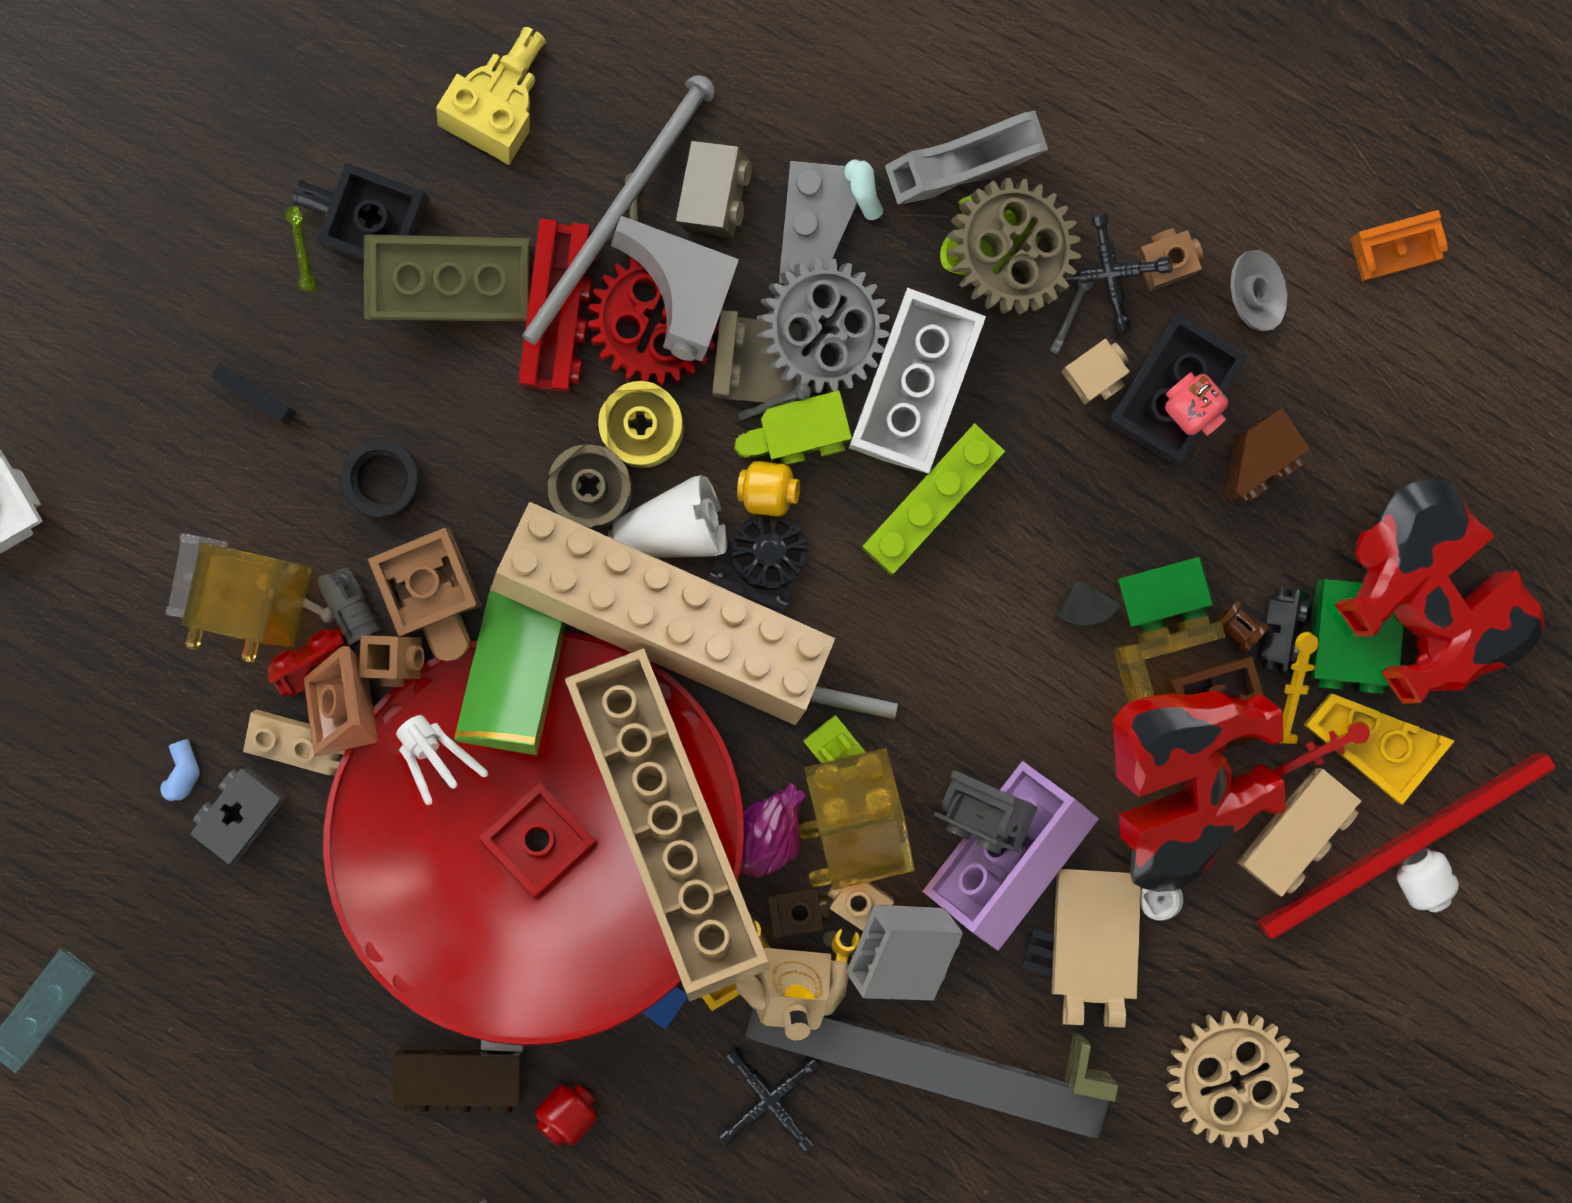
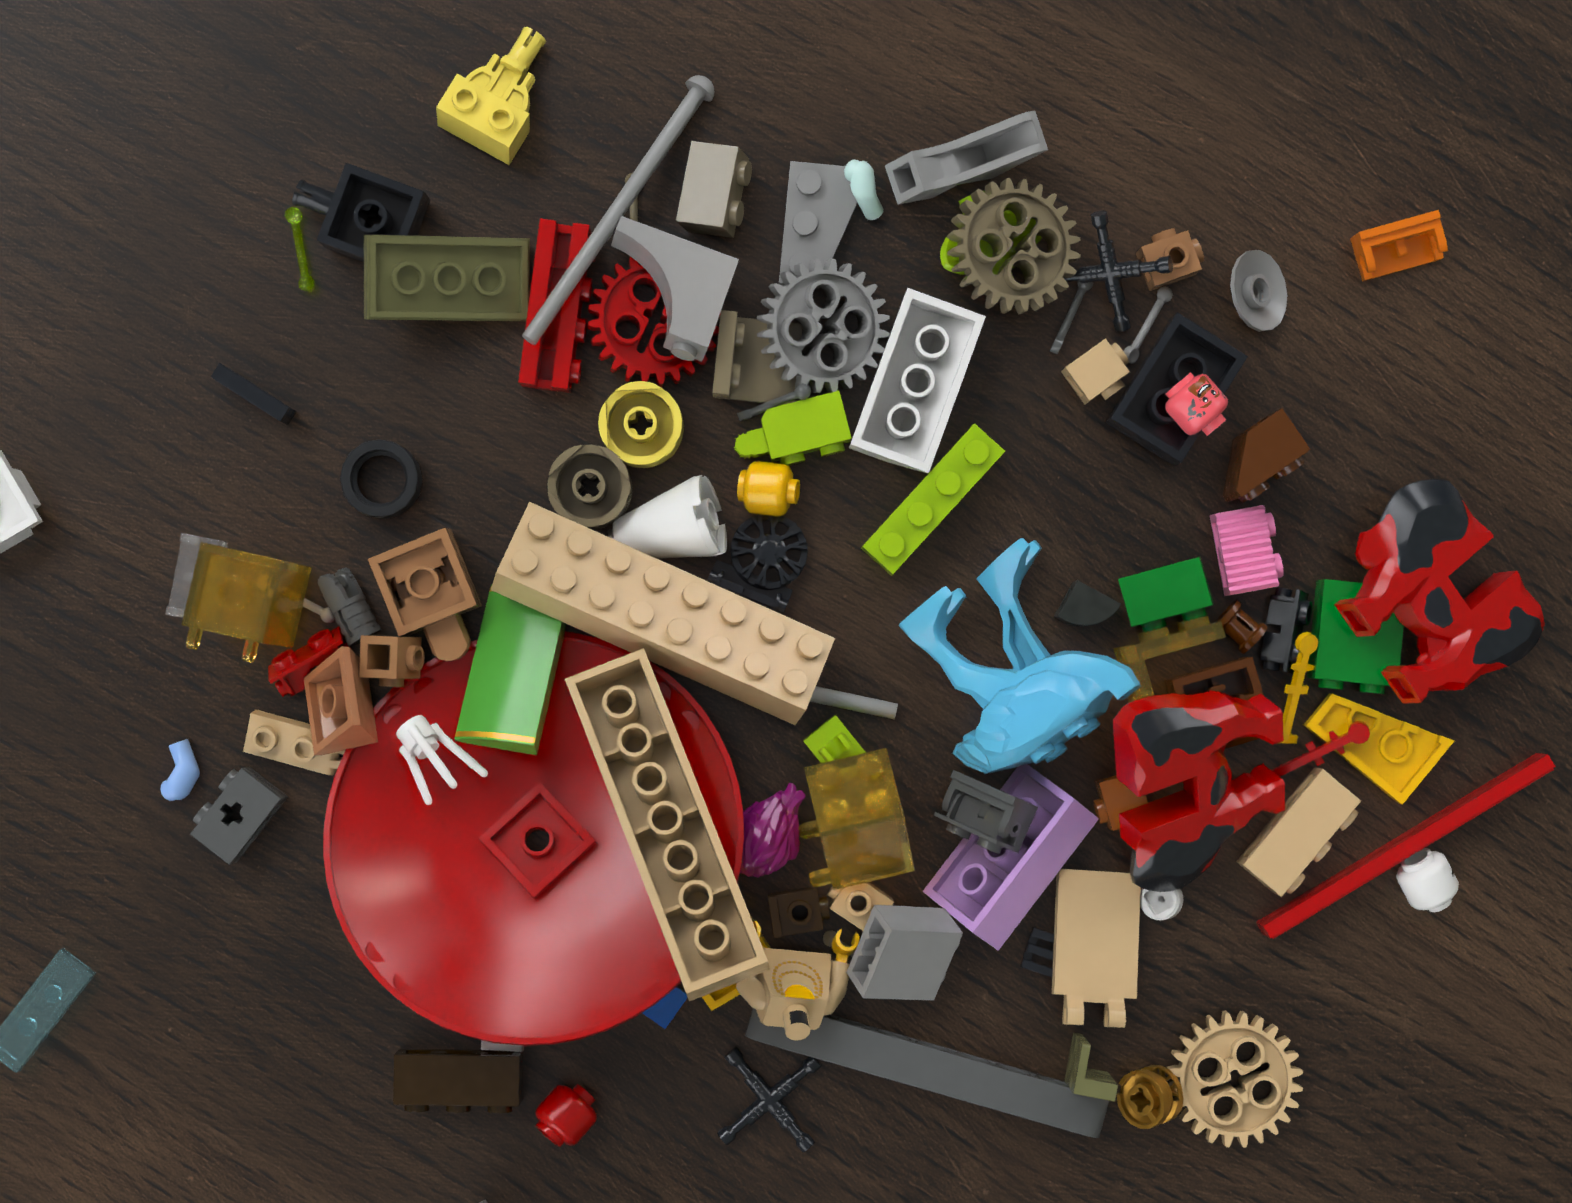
none -> medium azure animal [899,538,1142,774]
none -> dark orange brick [1093,775,1148,832]
none -> pearl gold wheel [1117,1065,1184,1129]
none -> light grey hinge [1124,286,1173,364]
none -> bright pink brick [1210,505,1283,596]

